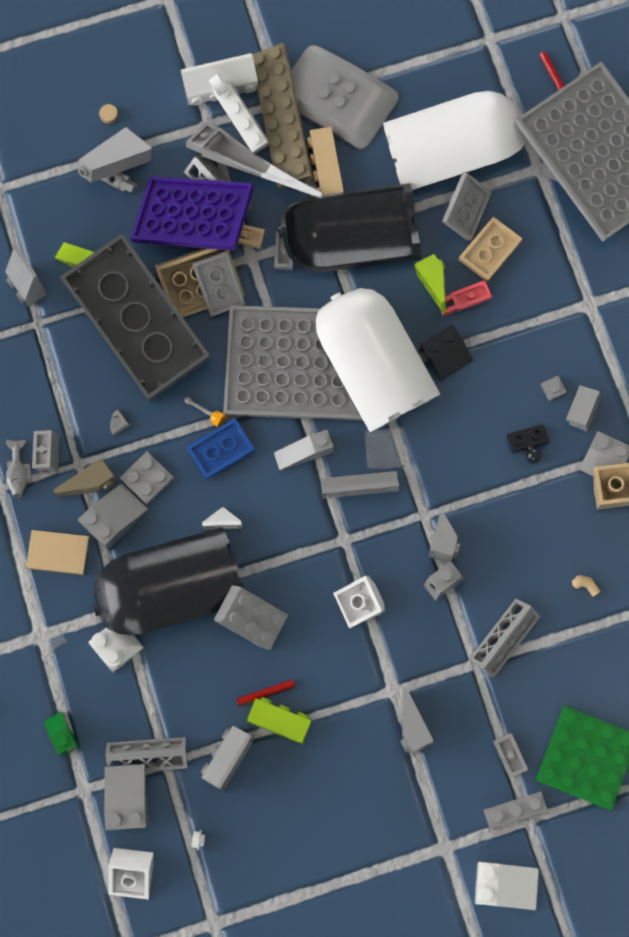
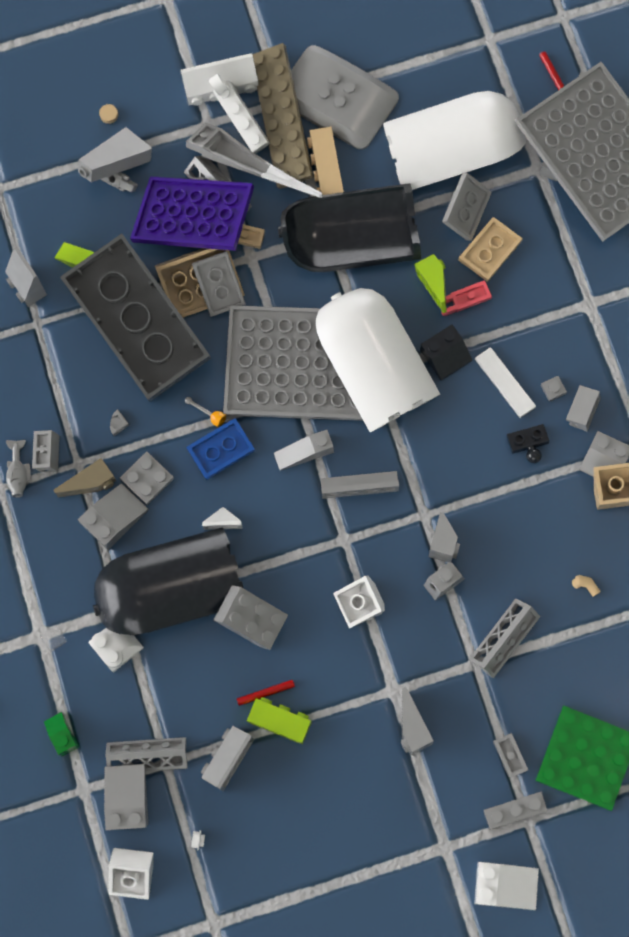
tan tile [26,530,90,575] -> none
light grey plate [274,232,293,270] -> none
clear tile [364,428,406,470] -> none
none -> white tile [475,347,536,418]

